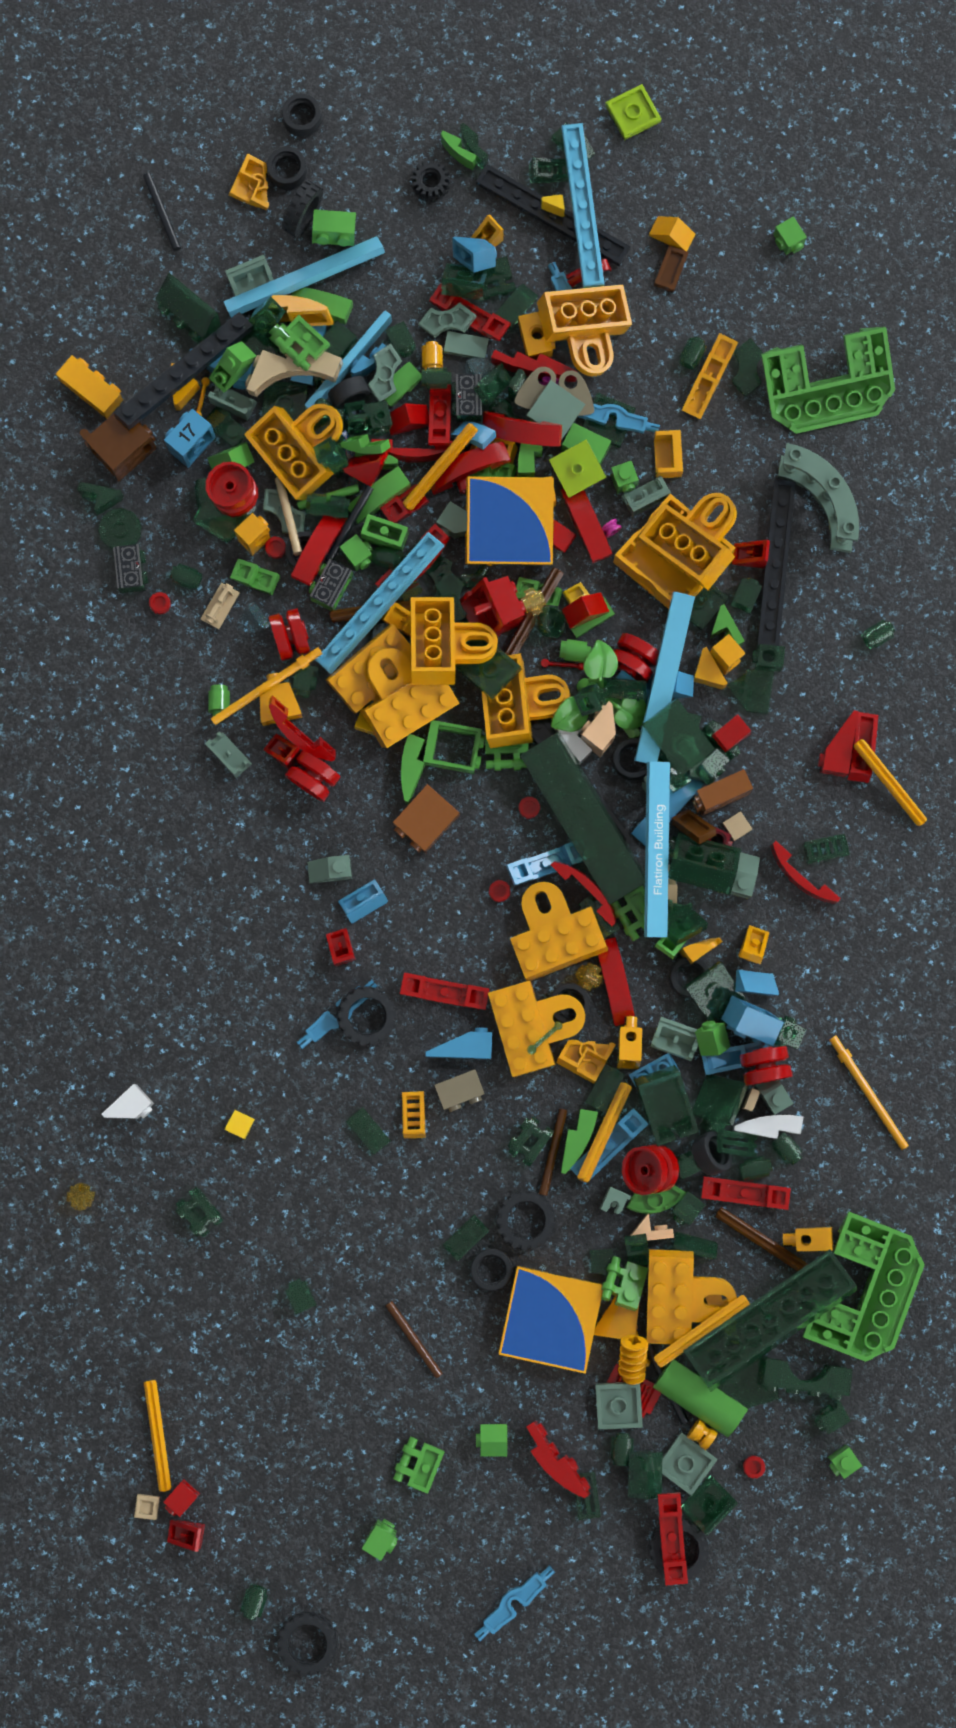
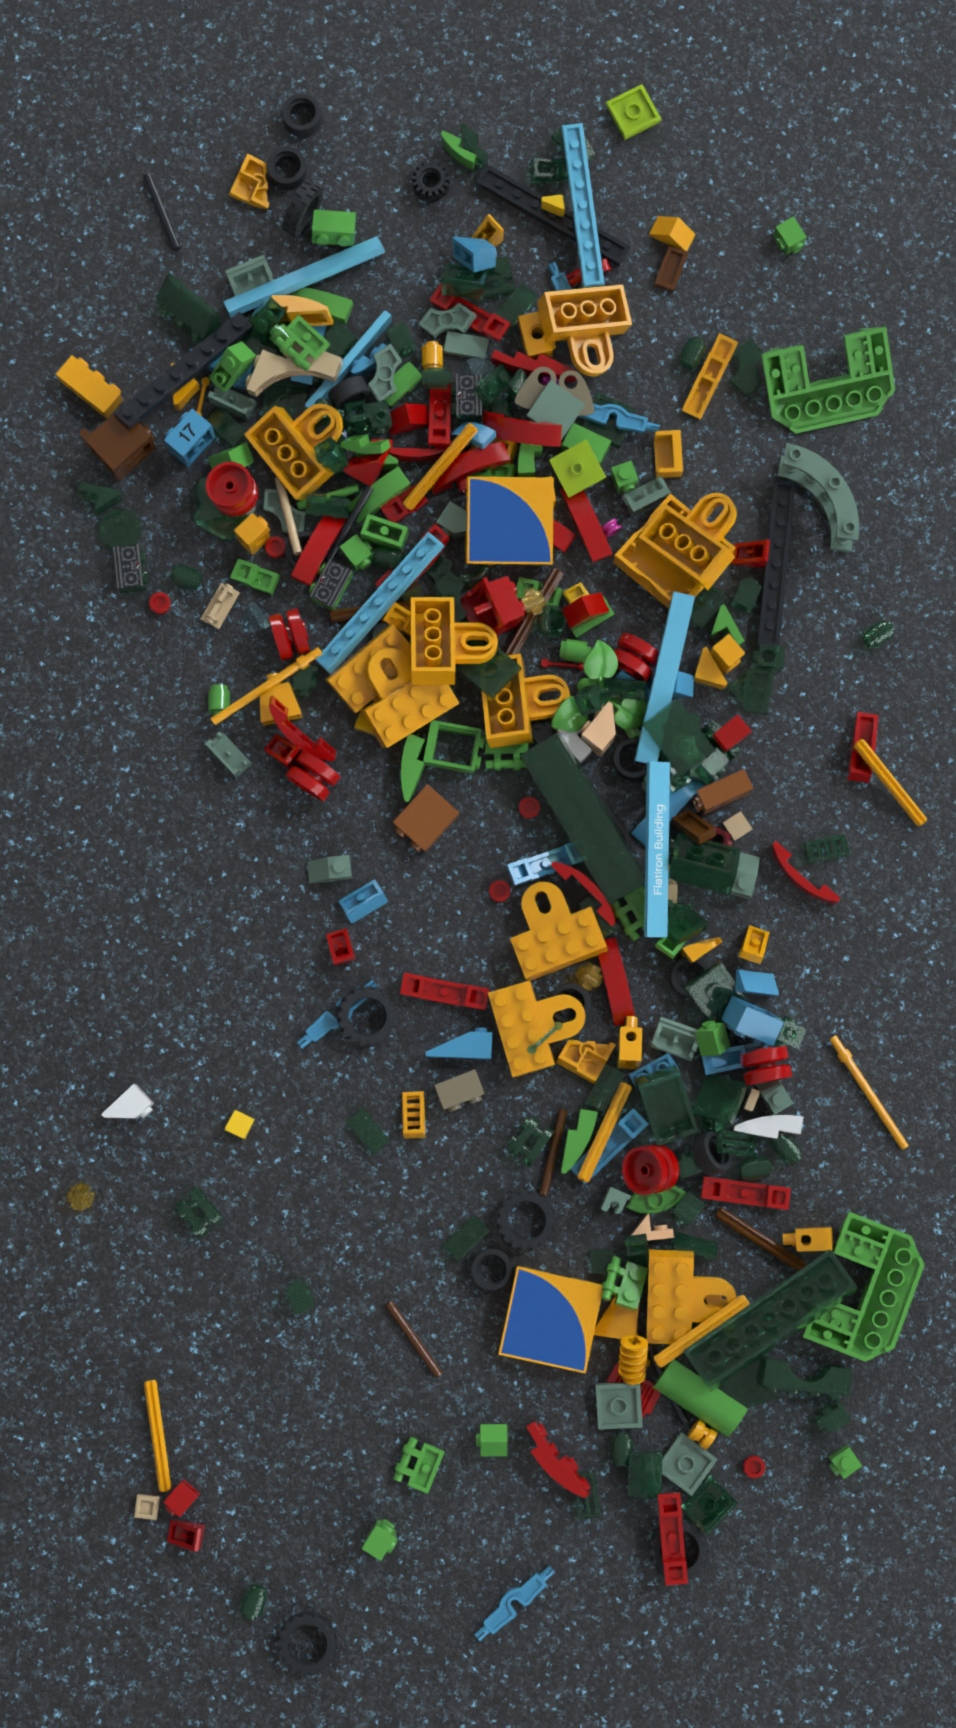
red slope [818,710,858,777] -> none

